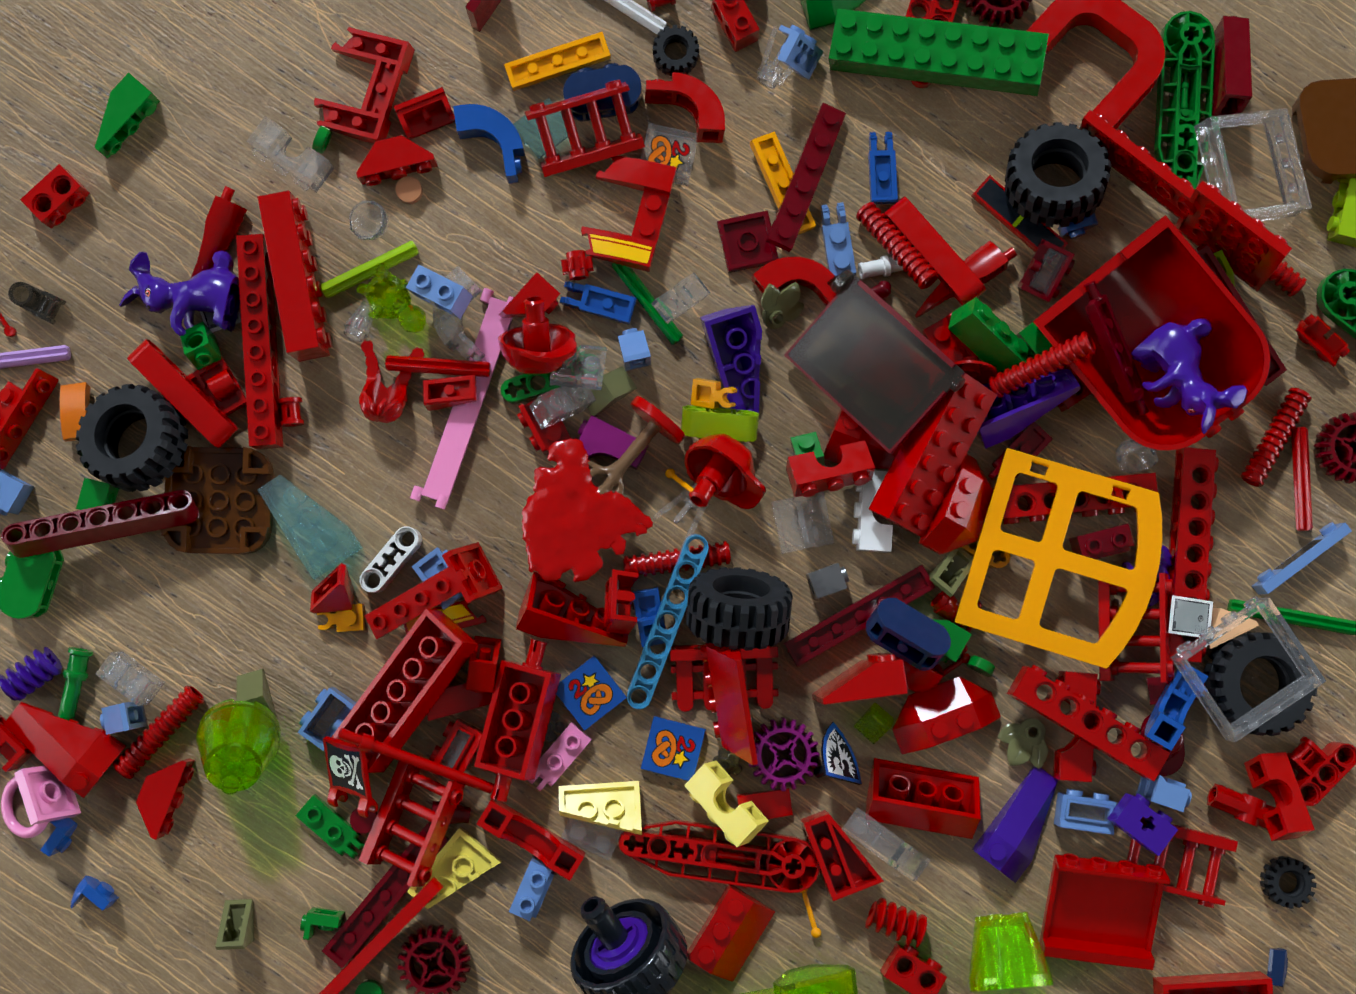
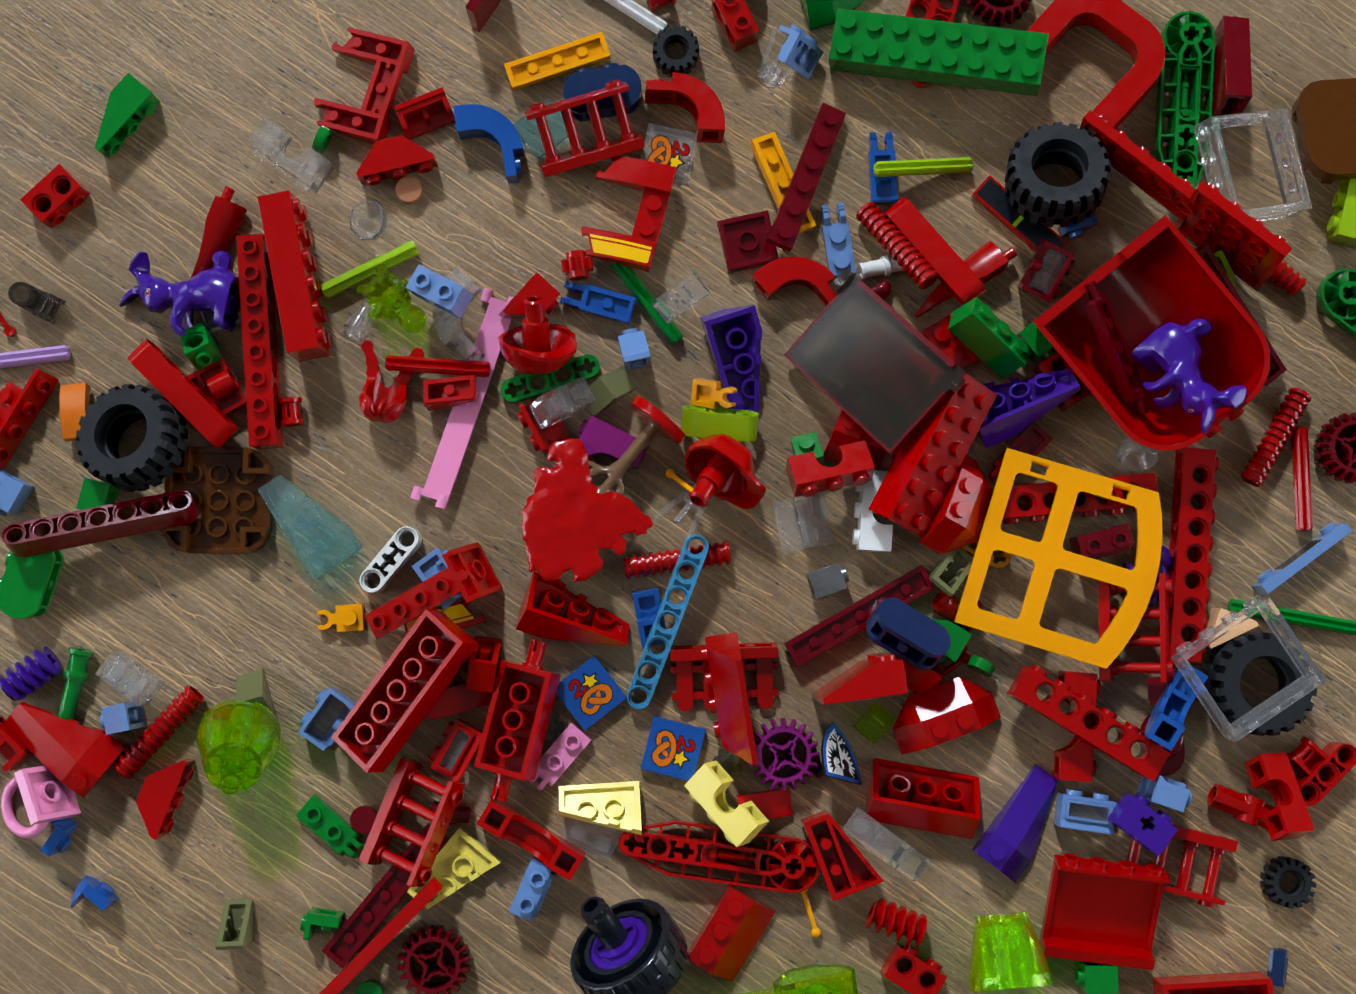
red slope [310,563,354,614] -> none
flag [323,736,378,818] -> none
red bar [337,728,494,794] -> none
clear wing [550,345,607,390] -> none
red window [604,569,638,635] -> none
black tyre [686,567,793,651] -> none
olive plate [761,282,804,329] -> none
red dish [954,356,997,384] -> none
red piece [989,331,1096,398] -> none
olive plate [998,718,1048,769] -> none
light grey sticker [1168,595,1213,639] -> none
red hinge [1295,314,1350,367] -> none
none -> lime axle [873,157,973,177]
none -> green brick [1074,961,1119,994]

